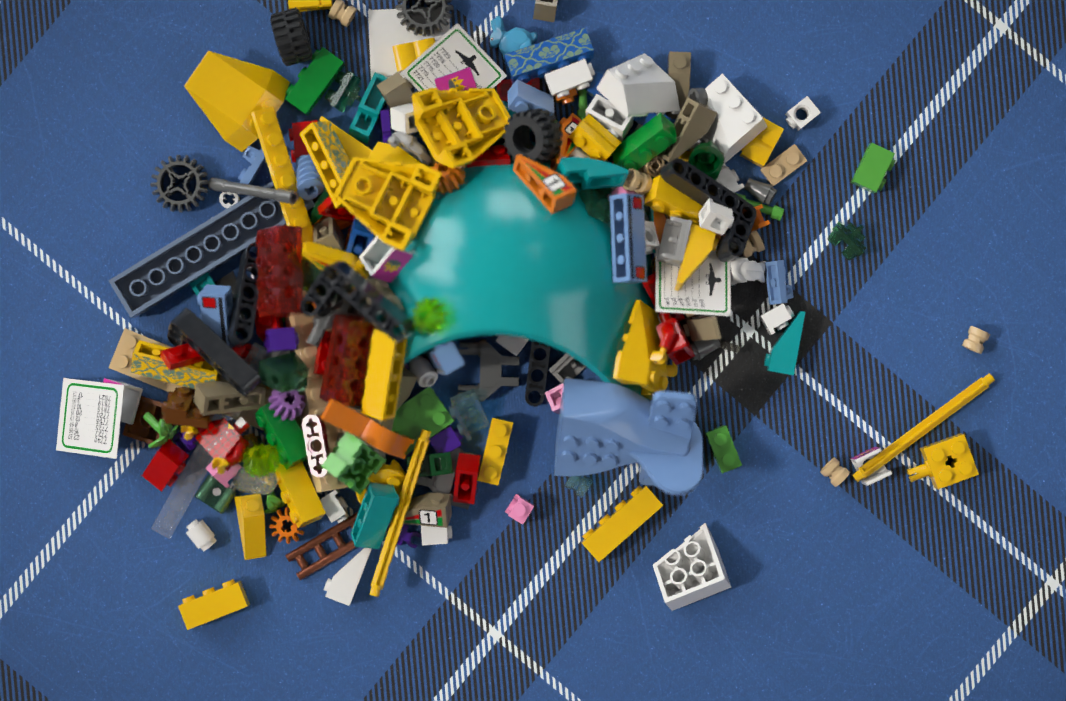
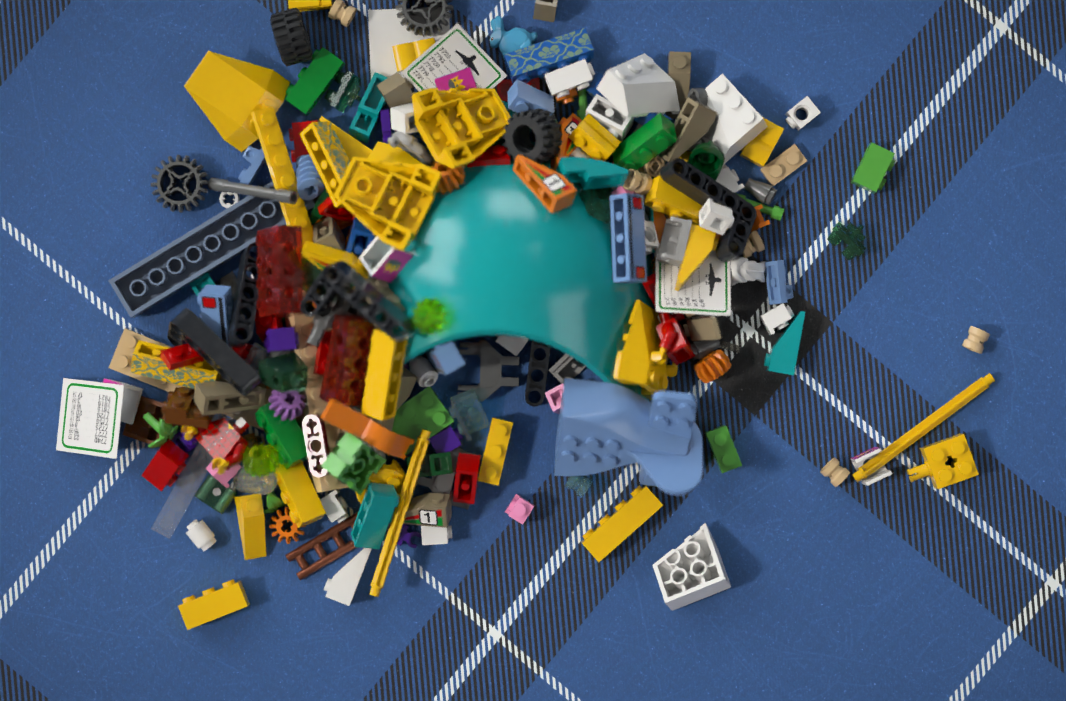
none -> orange gear [694,350,731,383]

